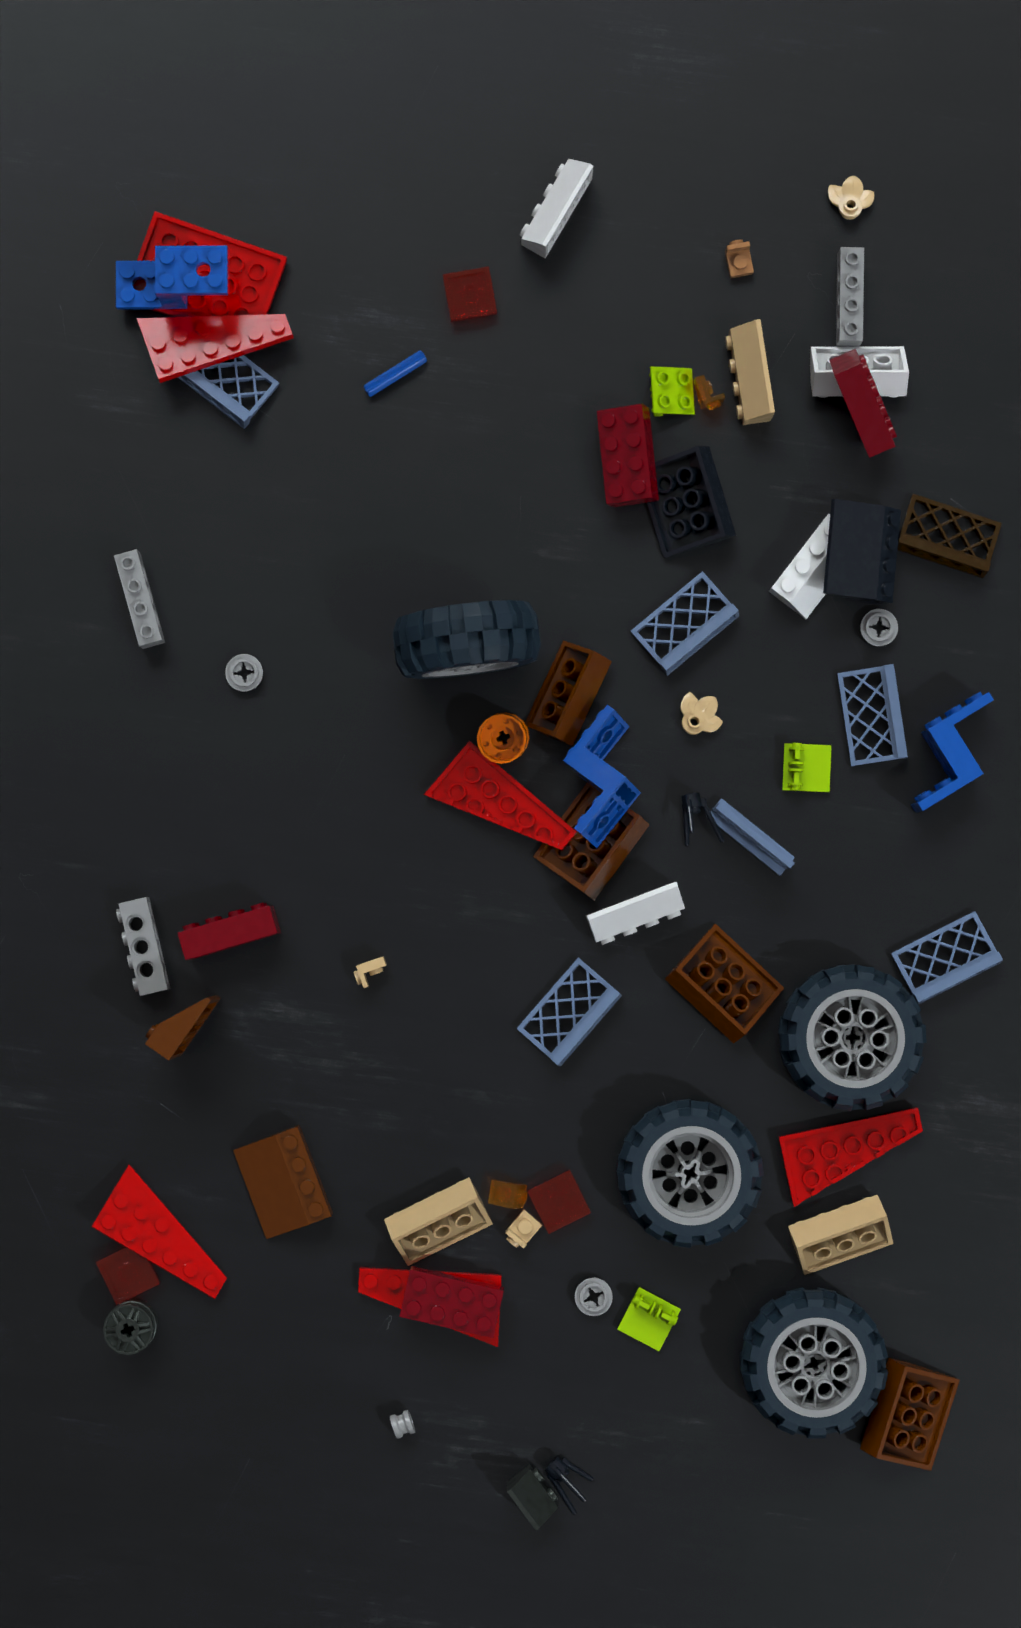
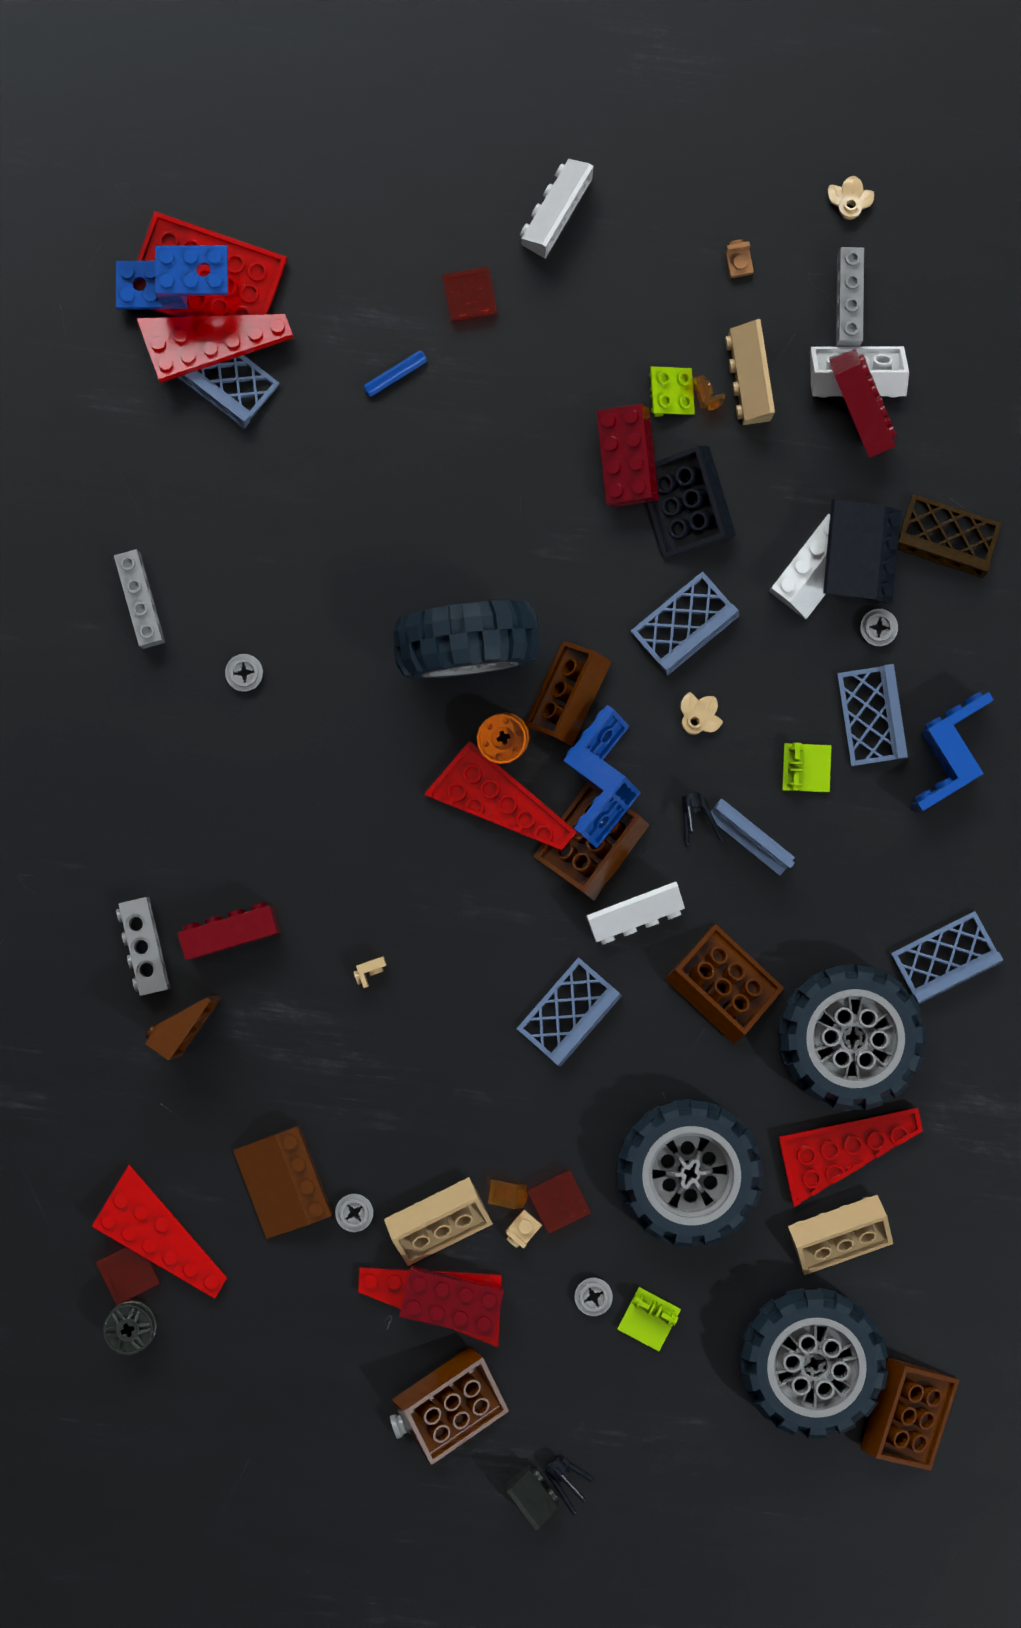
none -> light grey gear [335,1194,373,1232]
none -> reddish brown slope [392,1346,509,1465]

